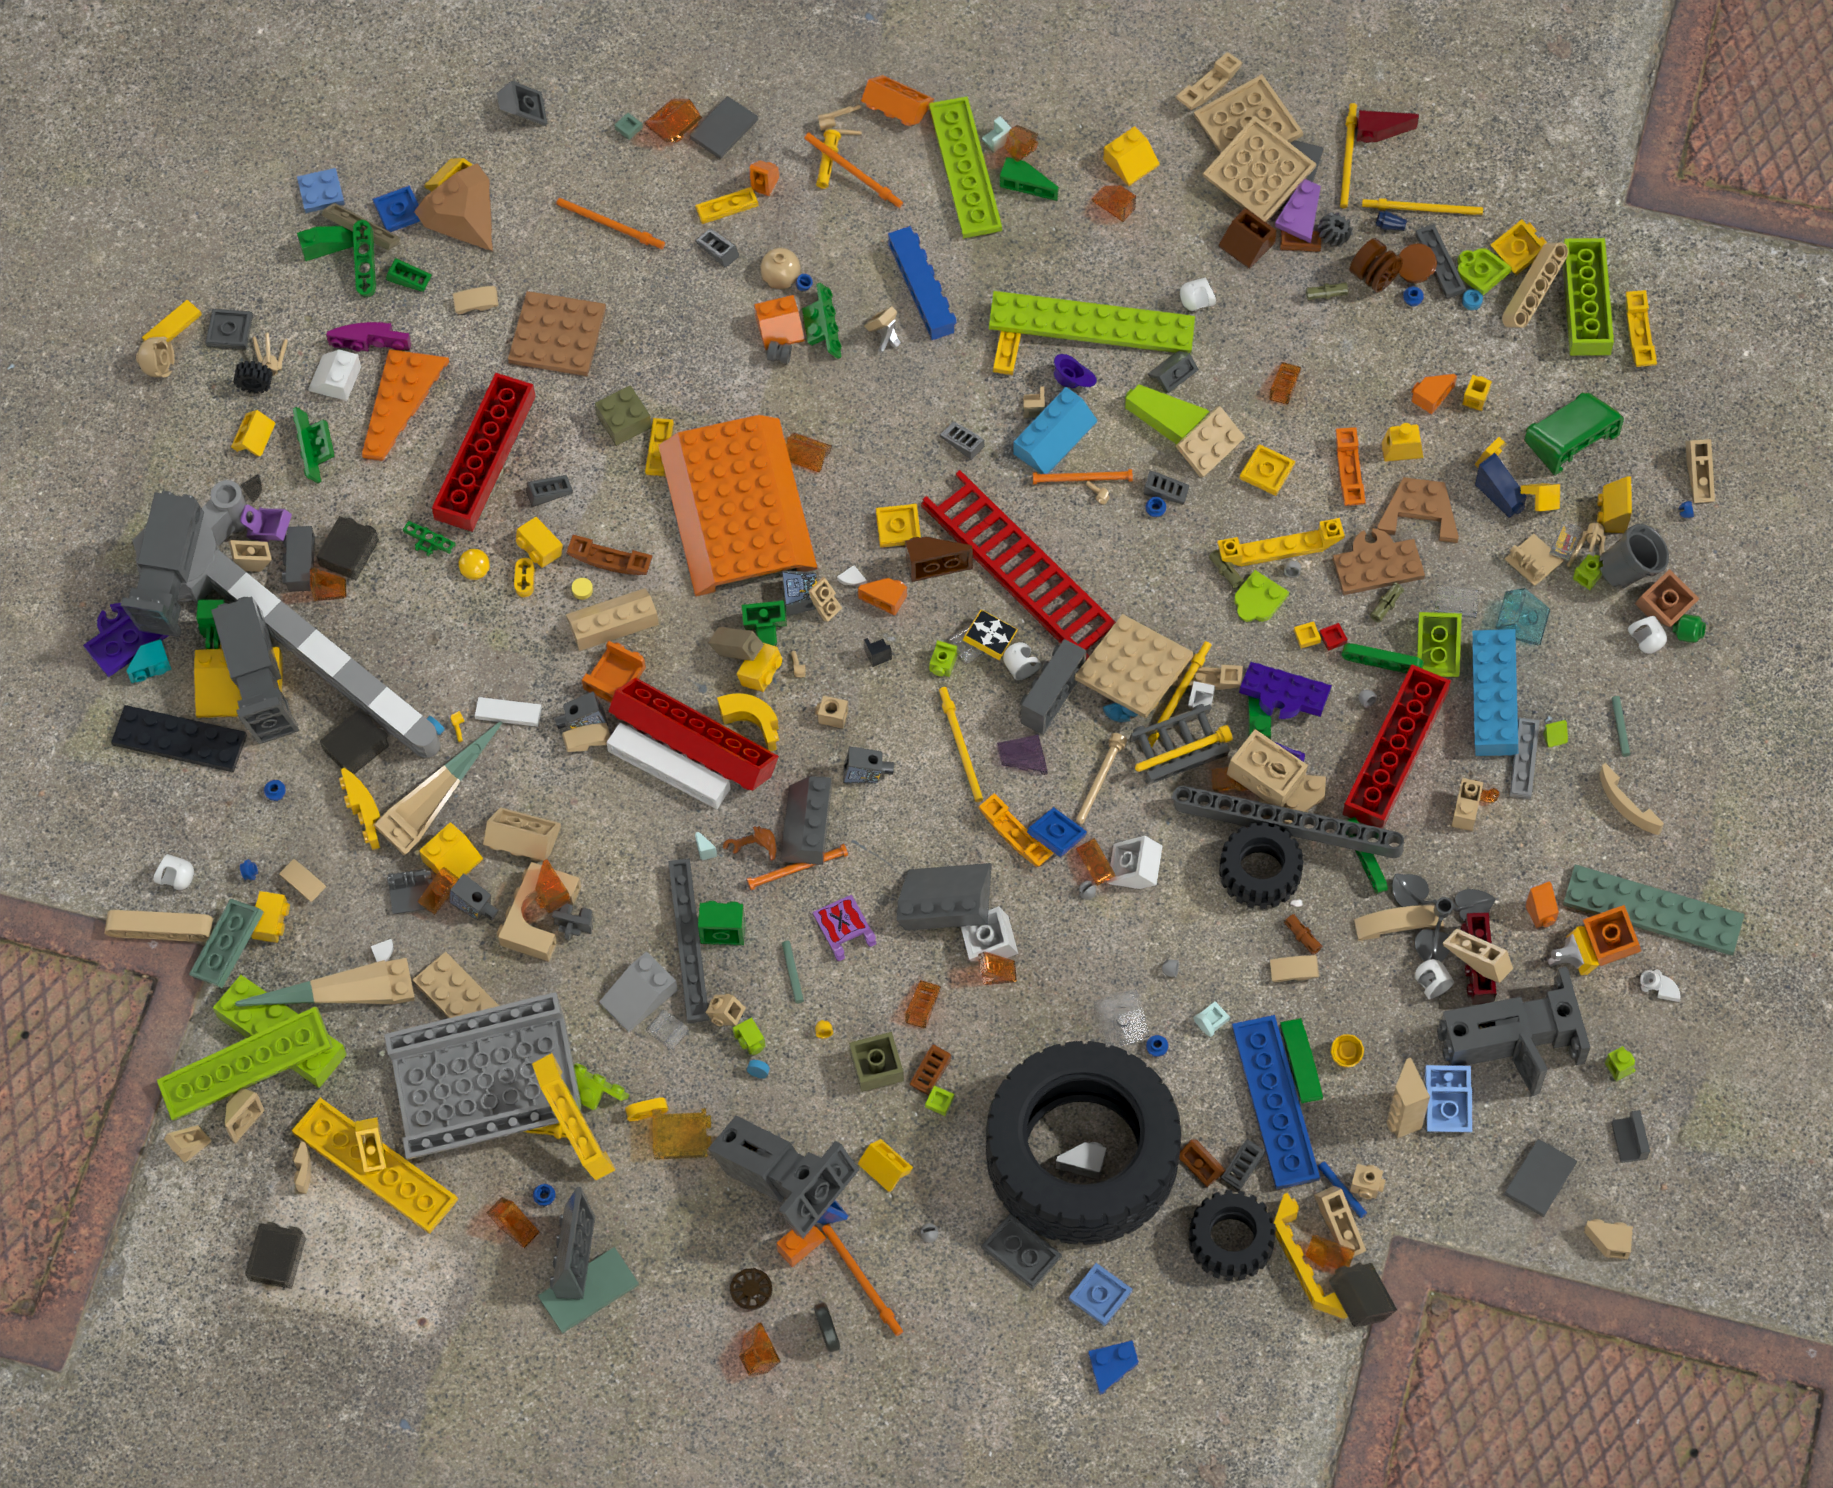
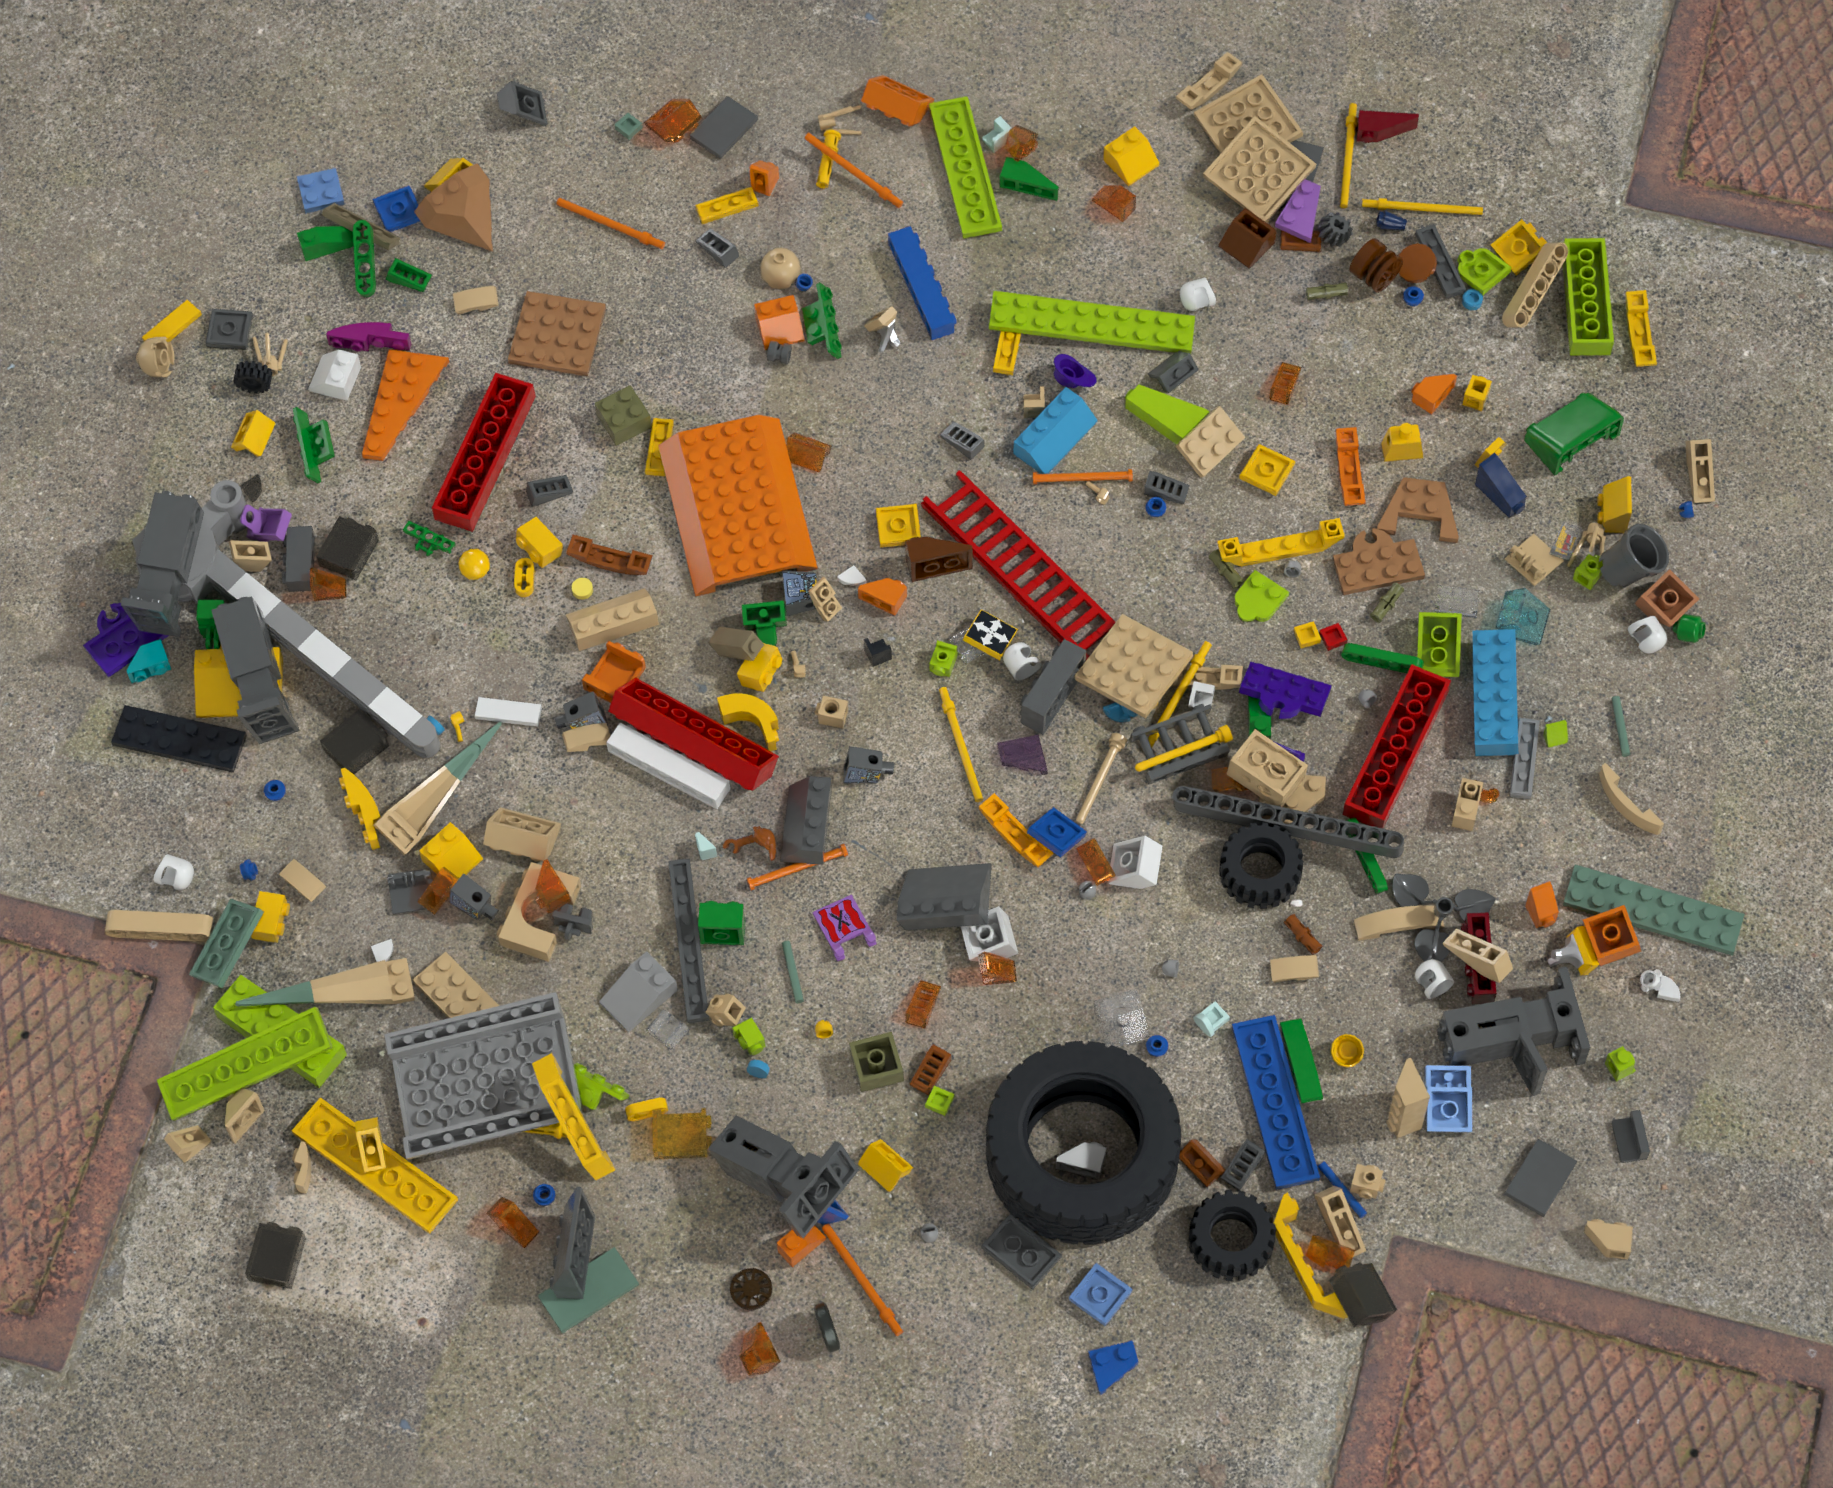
yellow panel [1521,483,1560,511] -> none

